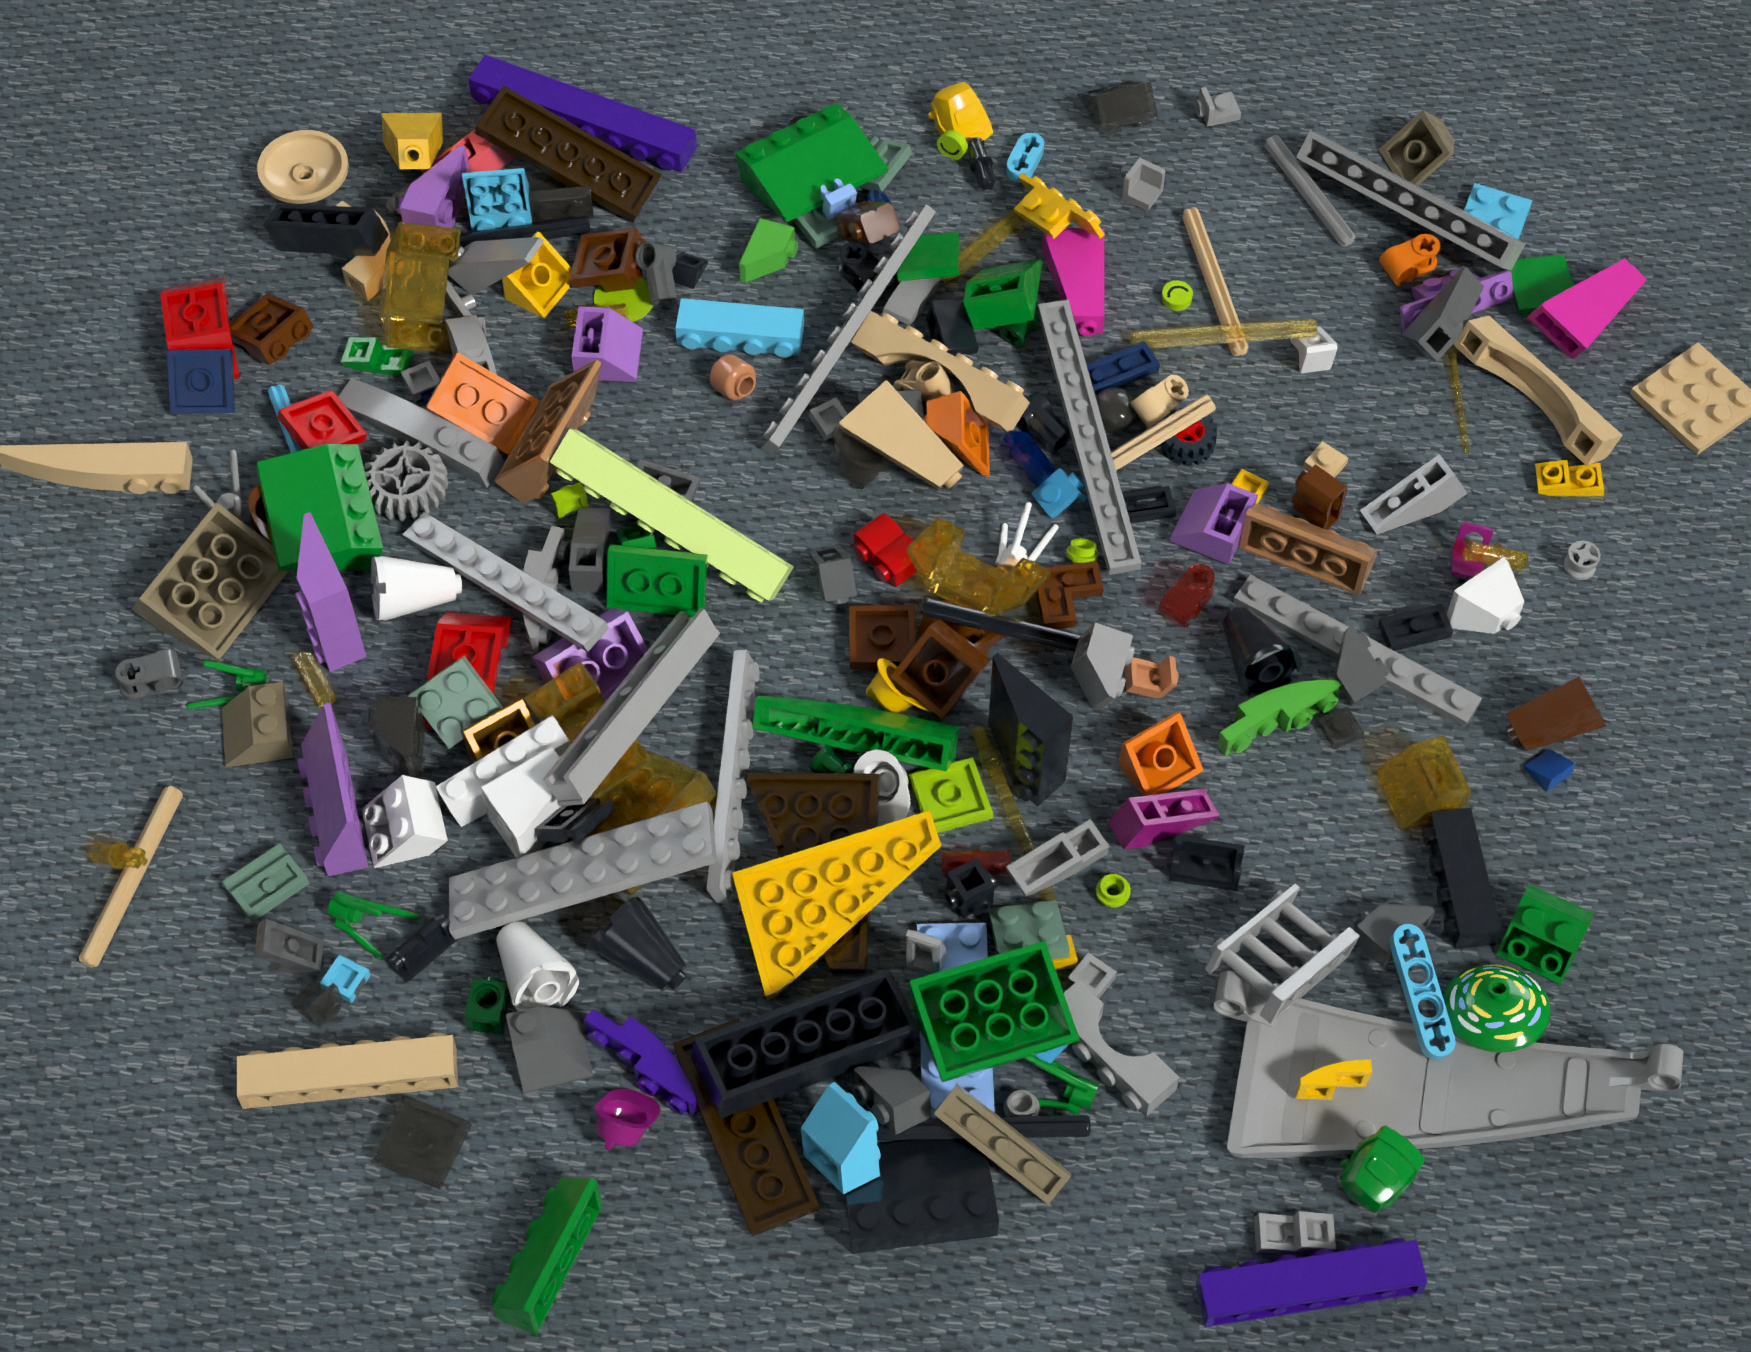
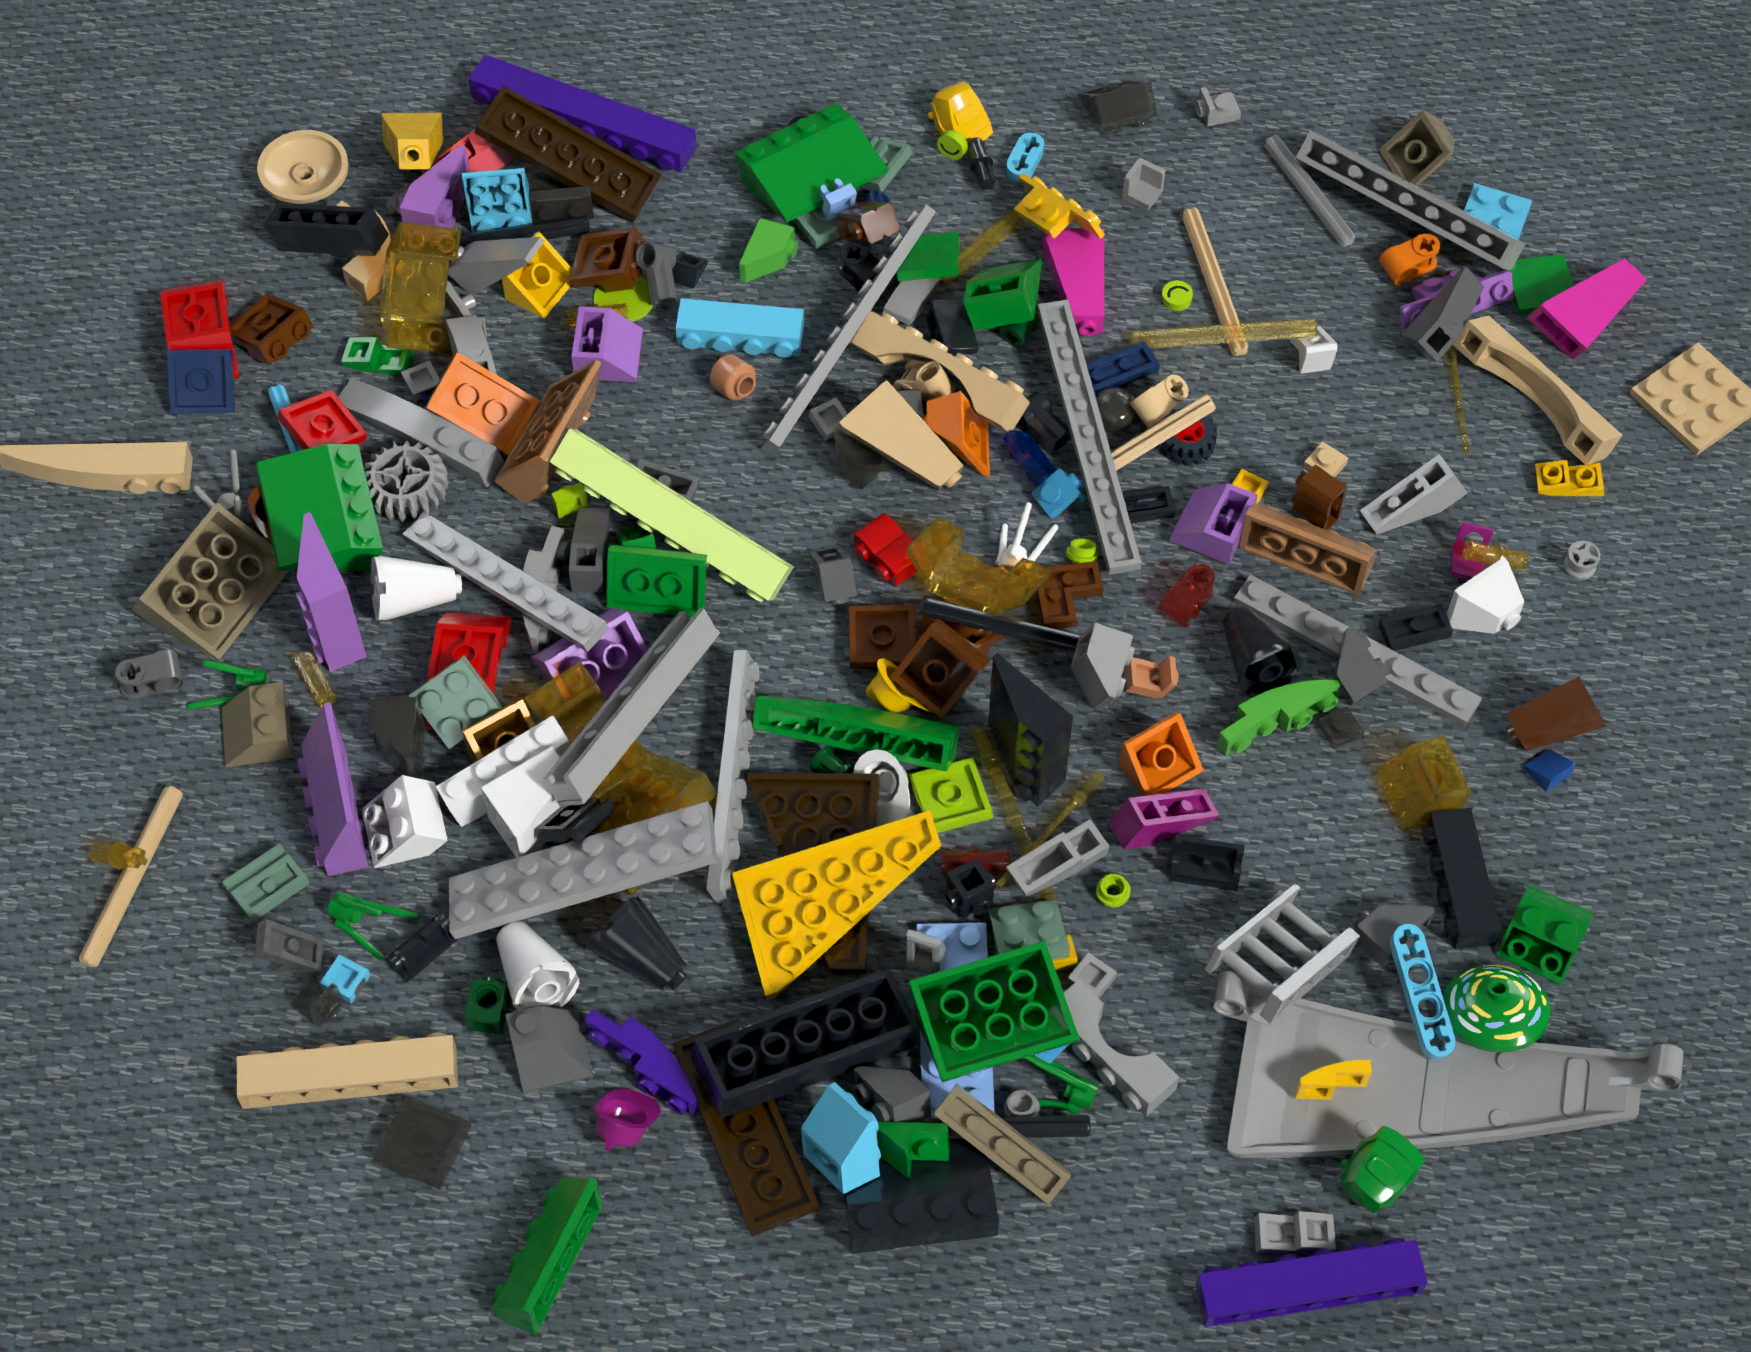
none -> green slope [876,1122,950,1178]
none -> clear yellow piece [996,771,1105,889]

